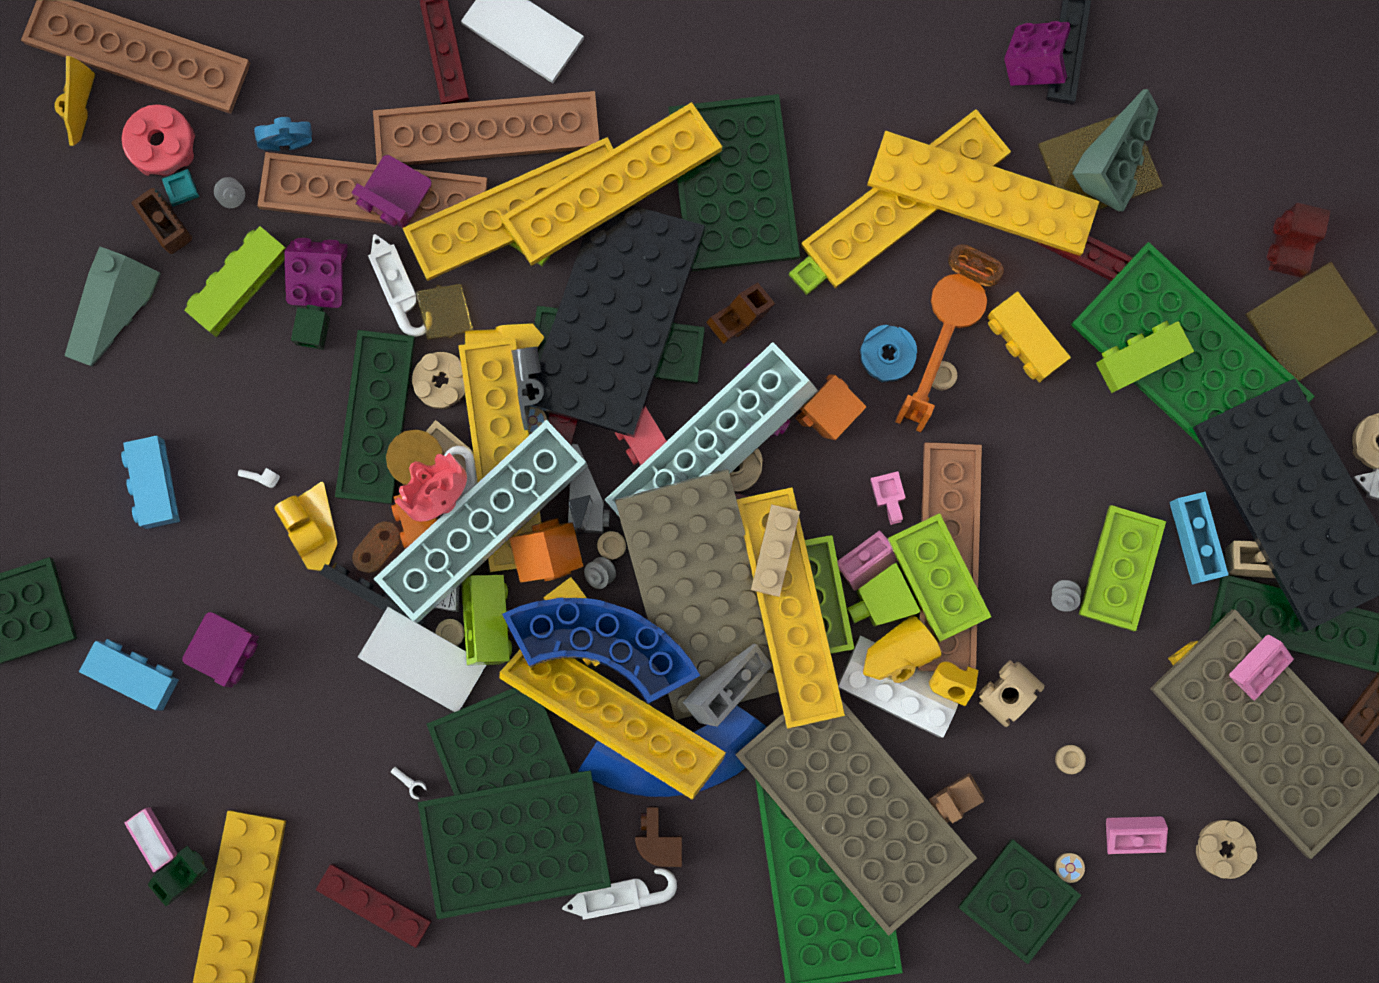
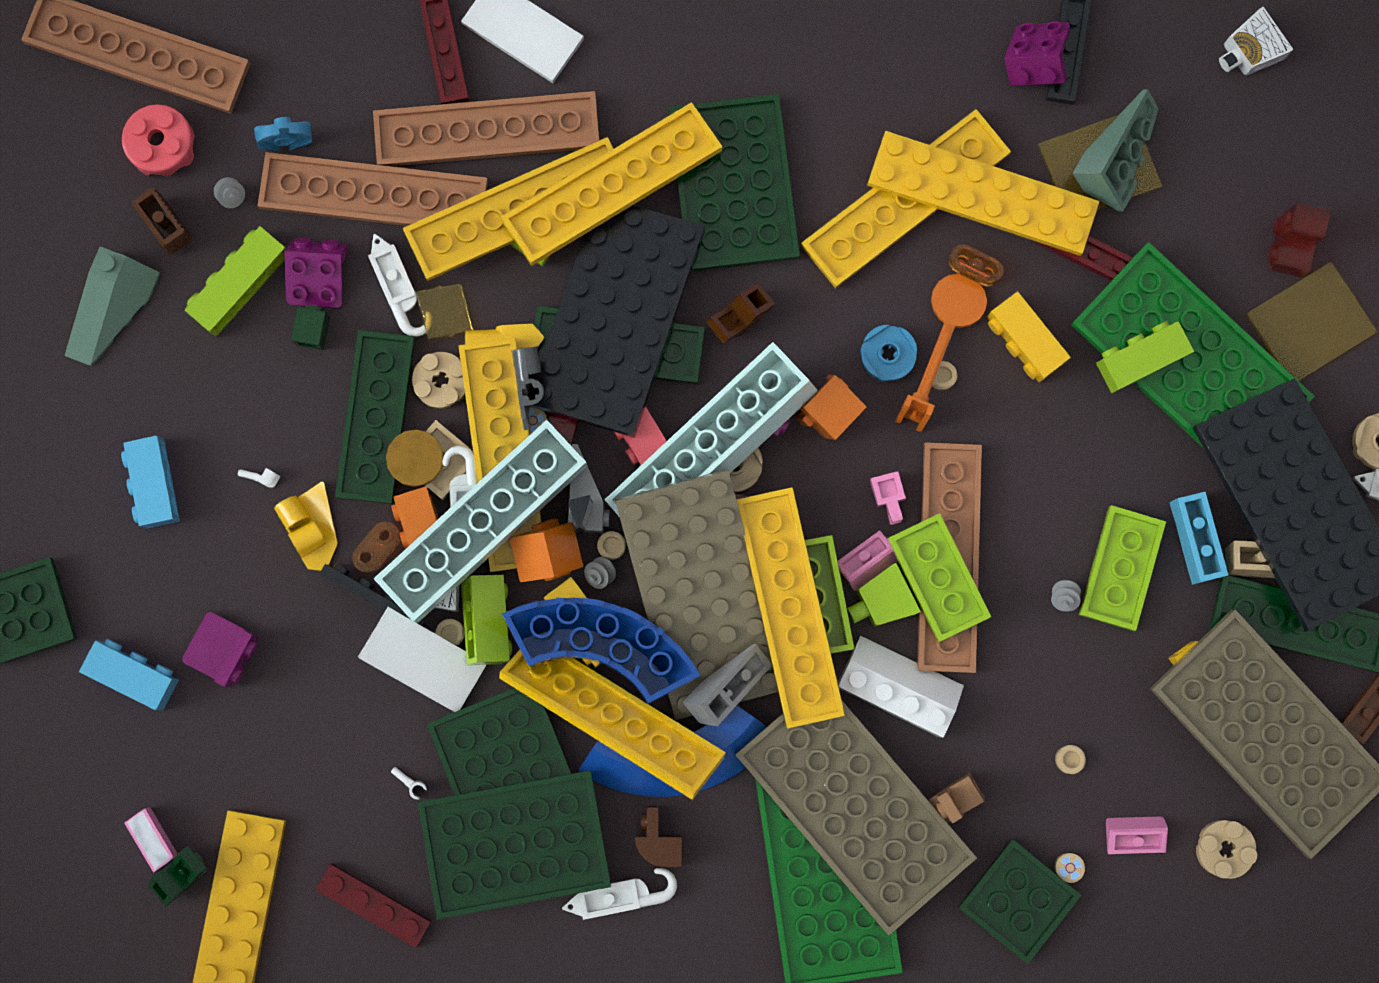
yellow panel [54,56,95,146] -> none
teal tile [162,169,200,207] -> none
magenta bracket [351,155,432,228] -> none
coral plate [395,453,467,522] -> none
tan plate [751,505,800,597] -> none
lime tile [789,255,827,295] -> none
yellow panel [863,615,941,683] -> none
yellow leg [929,662,979,706] -> none
tan brick [979,660,1045,727] -> none
bright pink slope [1230,635,1294,701] -> none
none -> white torso [1219,7,1293,75]

